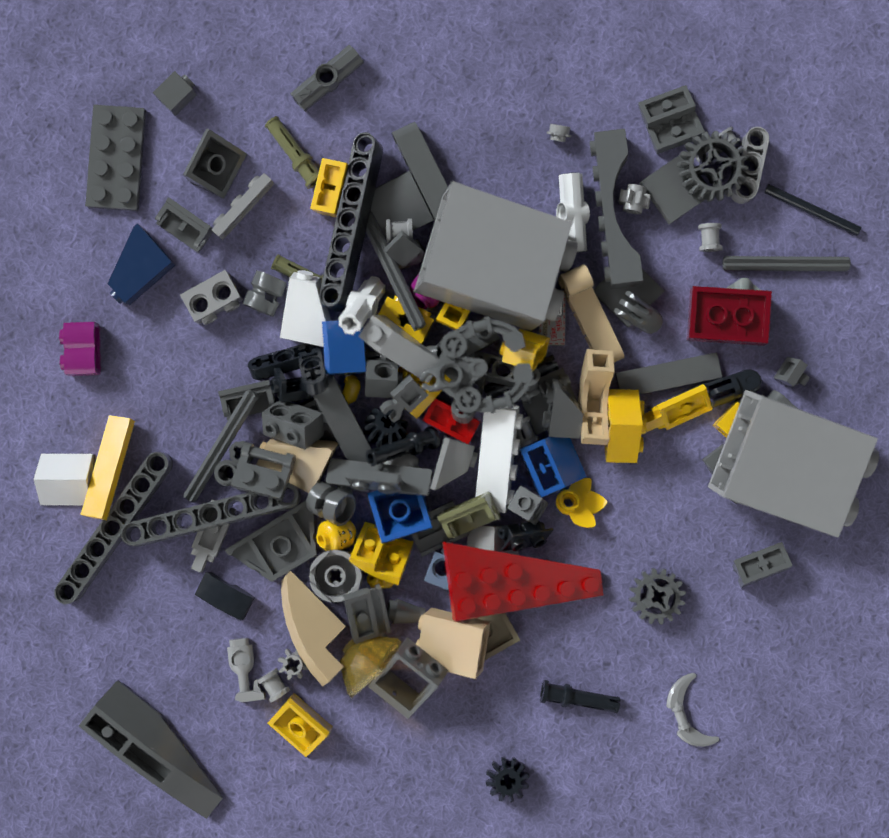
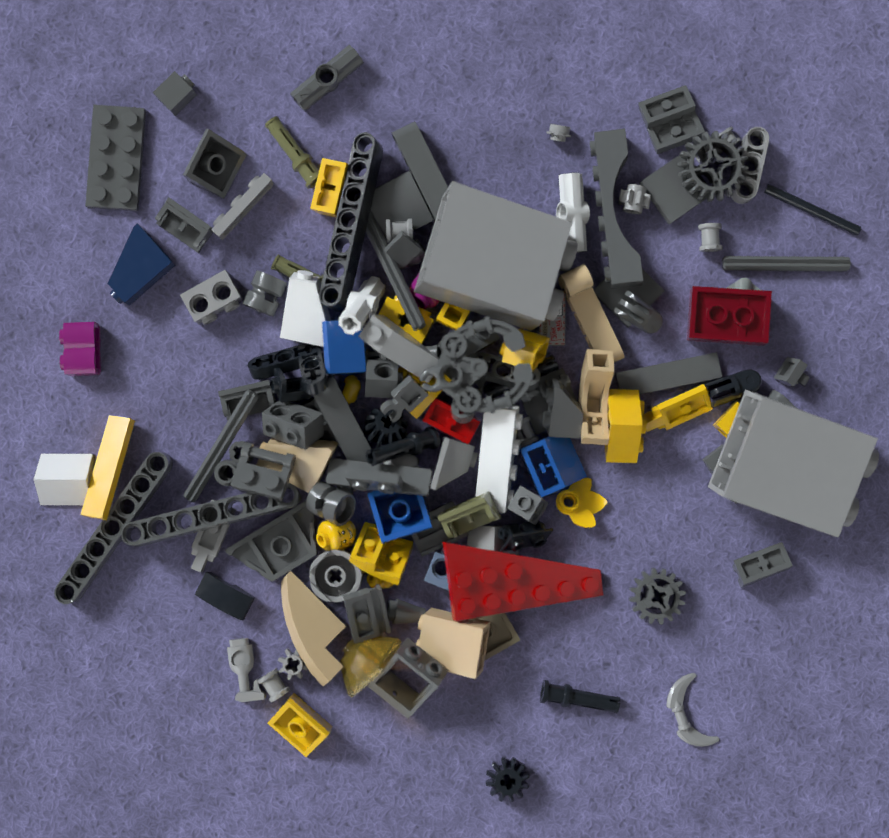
dark grey wedge [79,680,223,819] -> none

